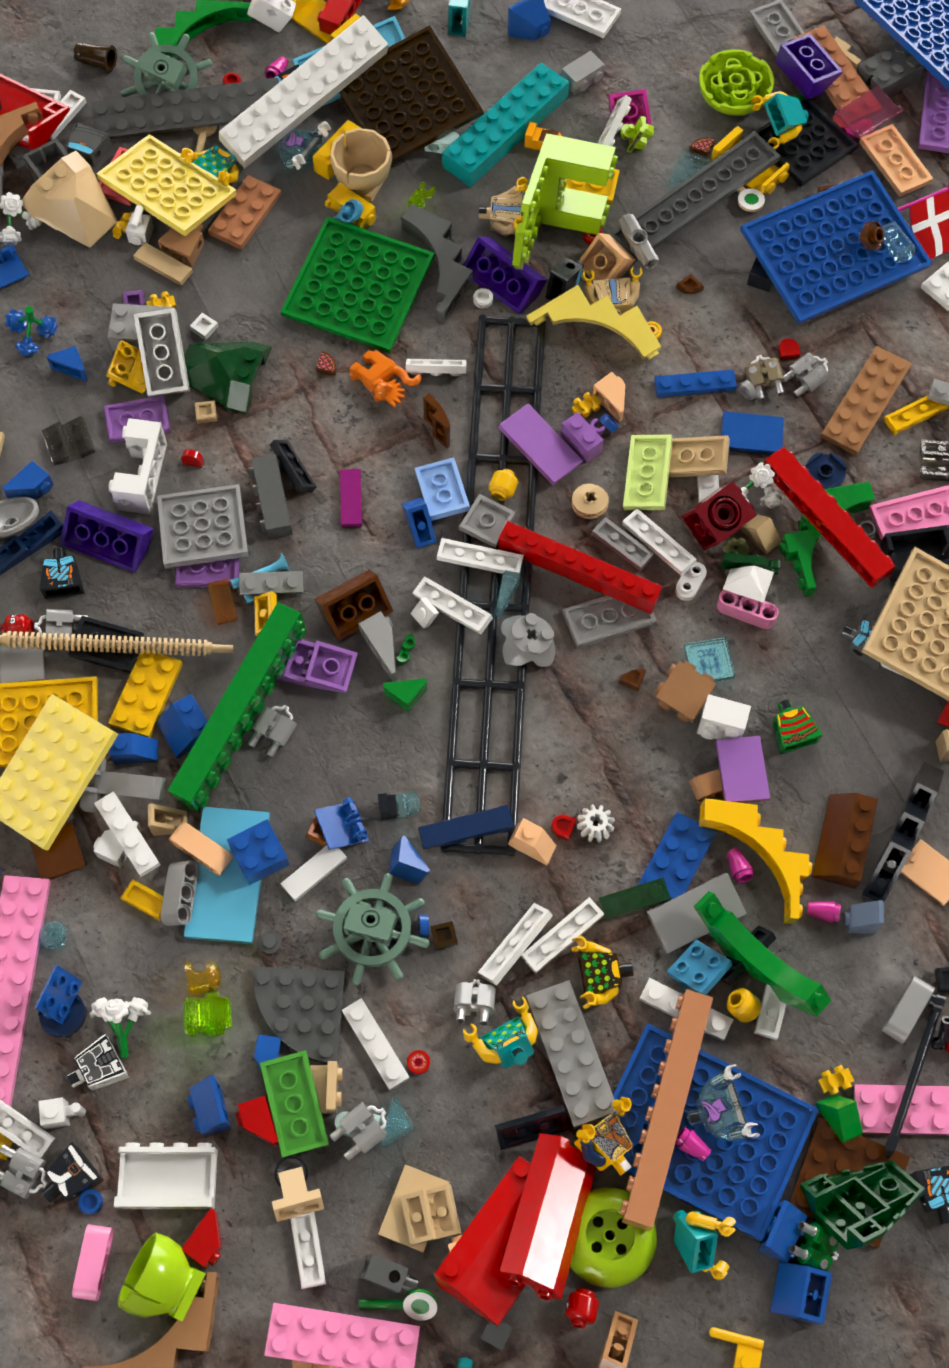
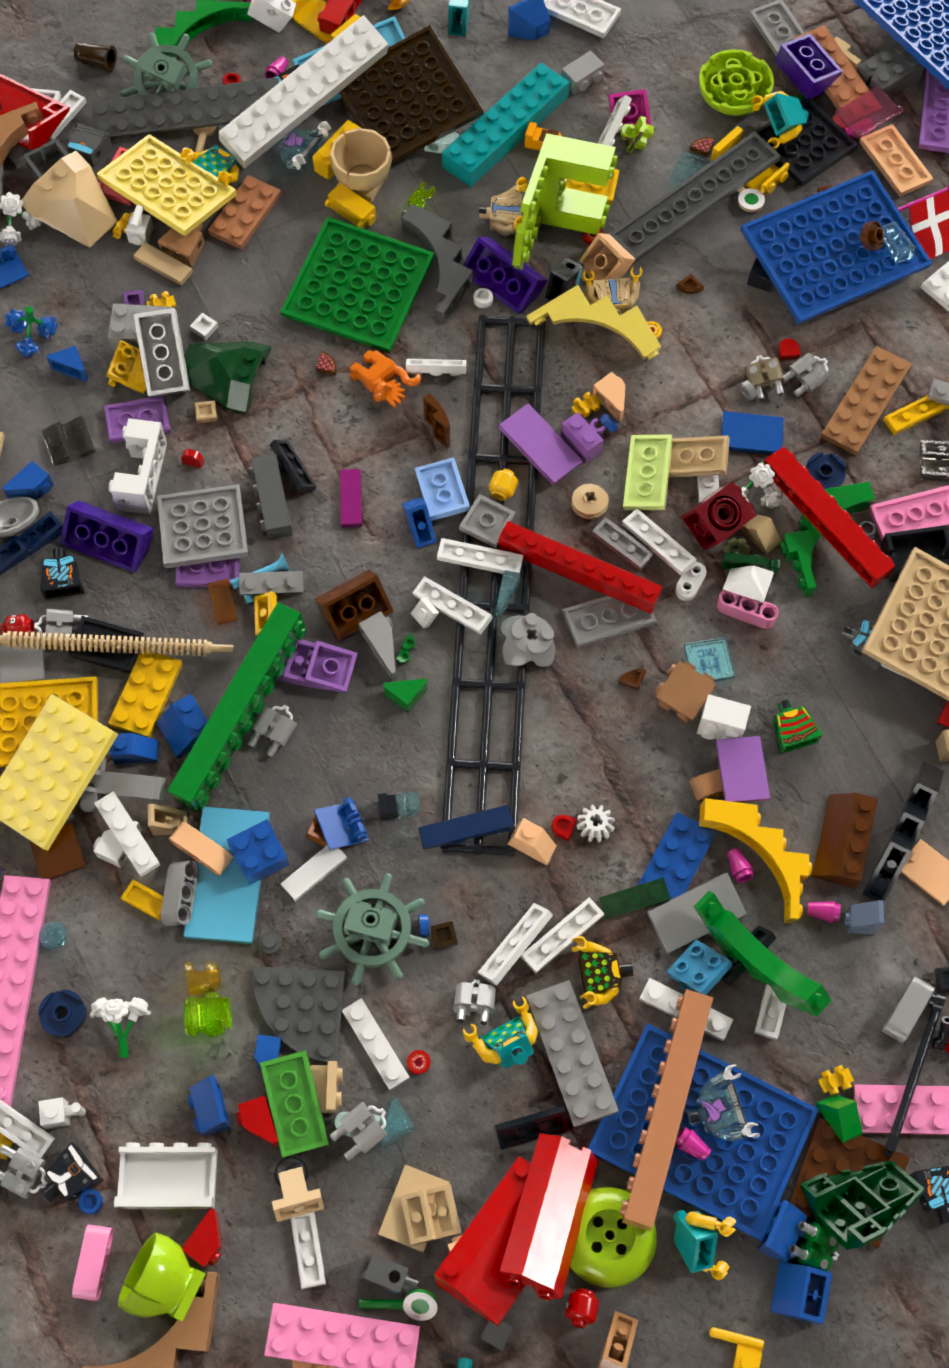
blue hinge [35,965,83,1024] -> none
torso [67,1034,129,1091] -> none
dark azure piece [330,199,363,223] -> none
blue slope [389,836,430,885] -> none
torso [574,1097,632,1176] -> none
light grey piece [618,213,659,270] -> none
blue plate [654,369,737,398] -> none
yellow head [727,988,761,1023] -> none

